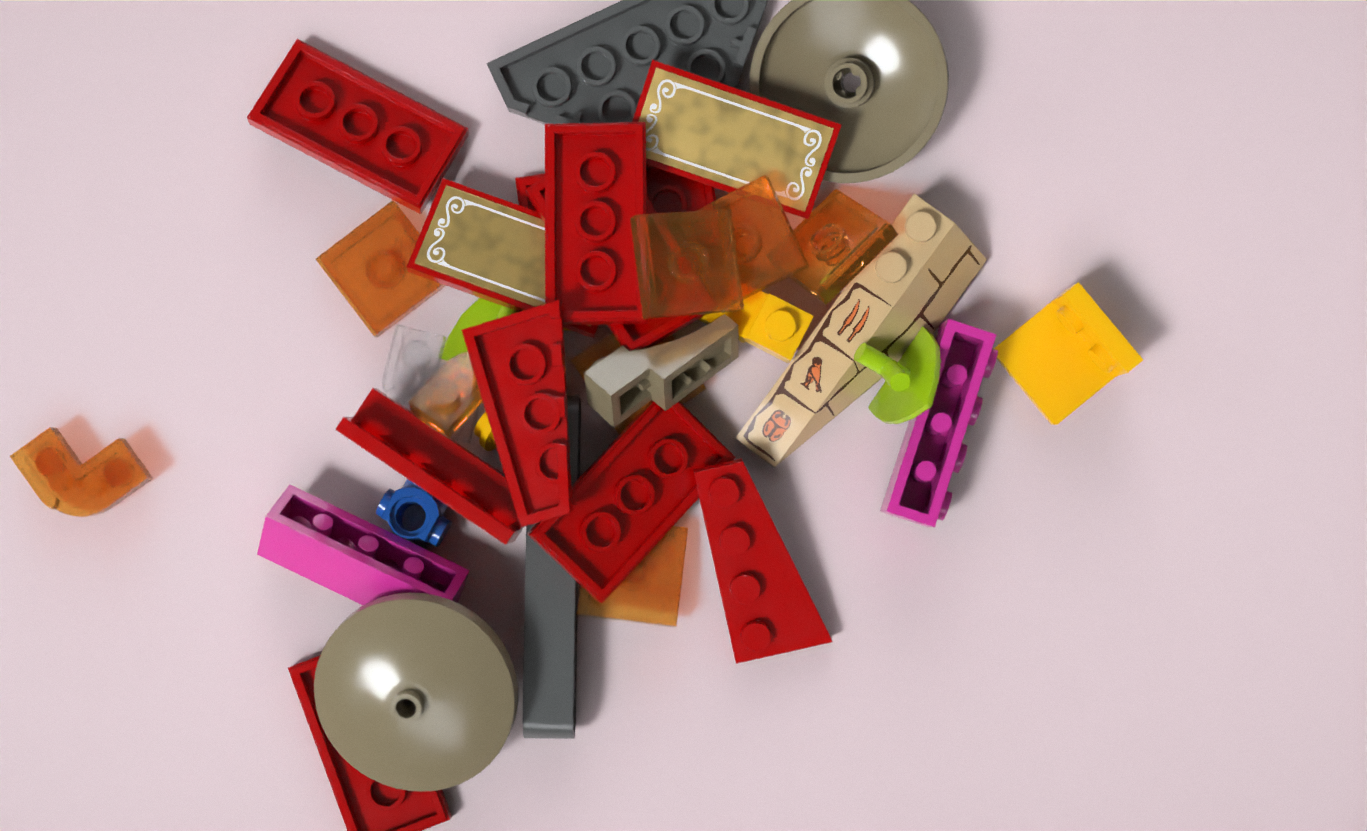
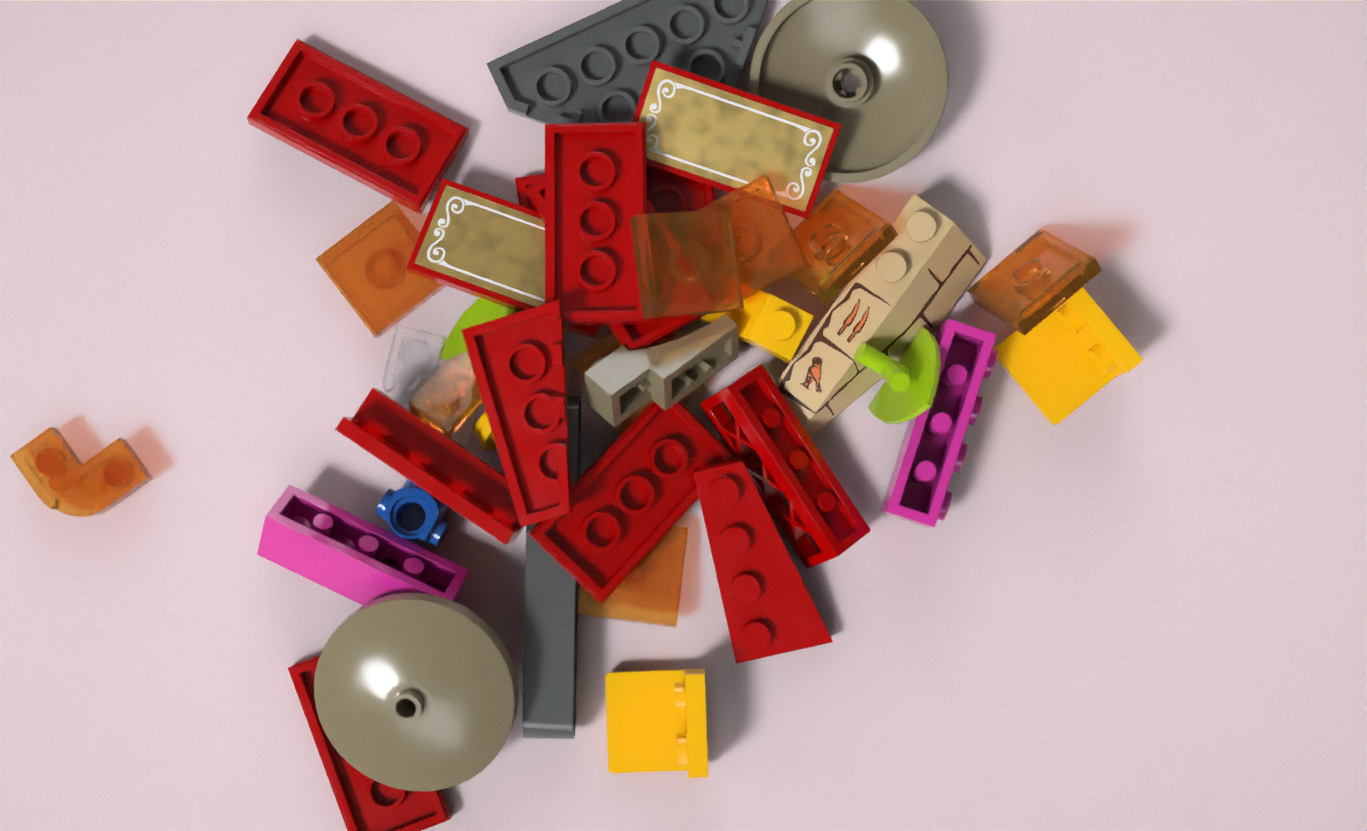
none -> yellow bracket [605,669,708,778]
none -> red fence [699,364,871,568]
none -> clear orange plate [967,229,1102,335]

